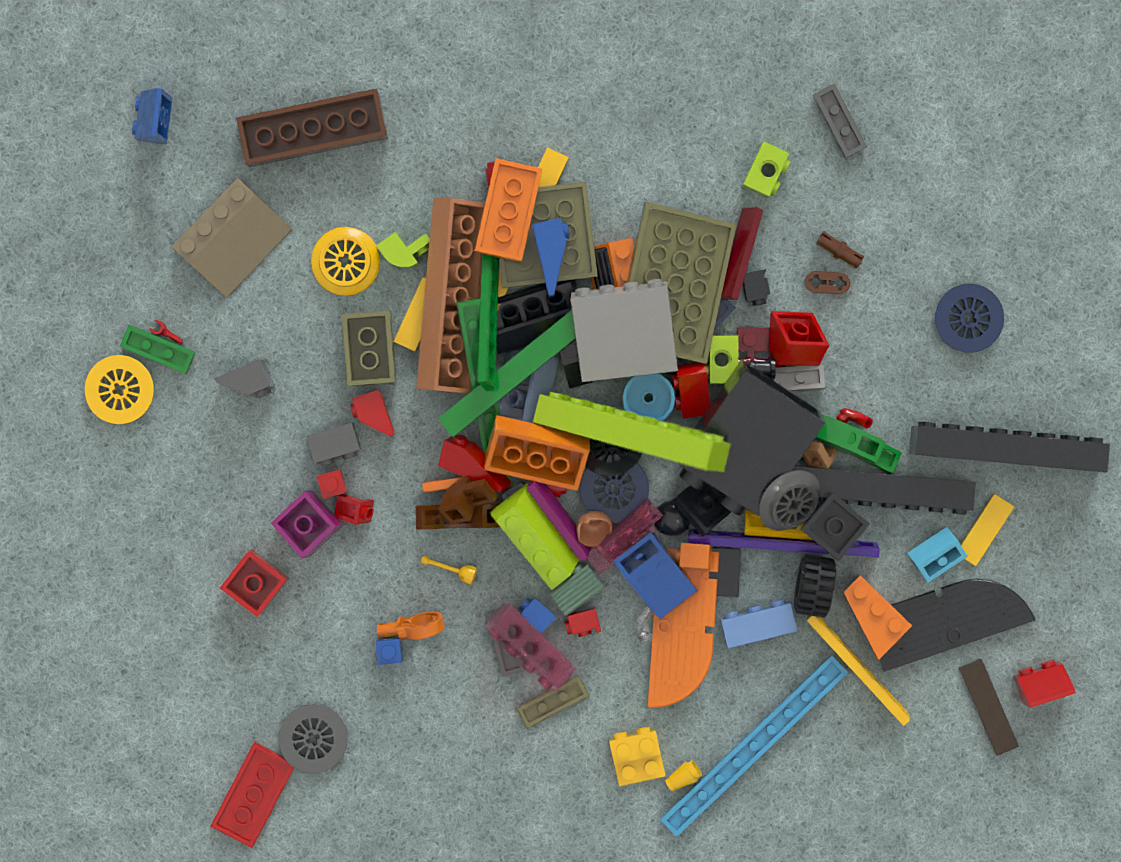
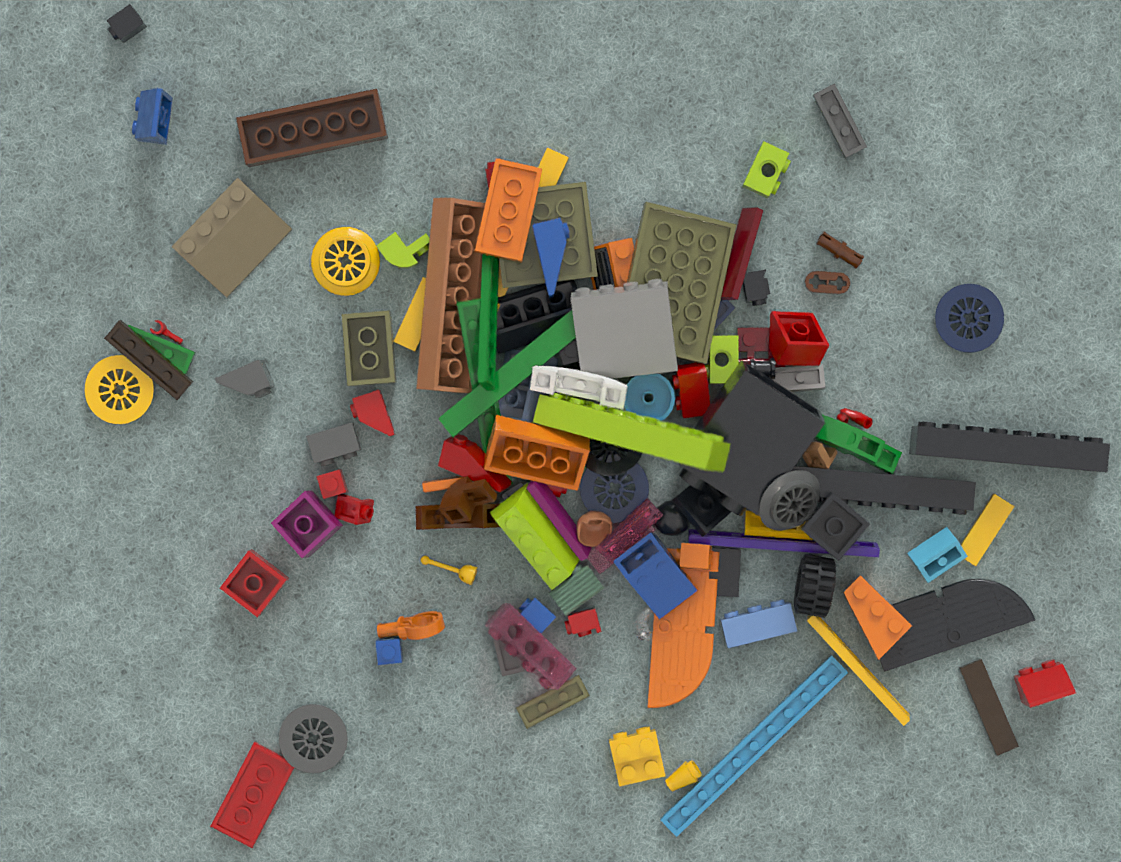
none -> dark brown tile [104,320,194,400]
none -> black brick [107,4,147,43]
none -> white slope [530,366,627,410]

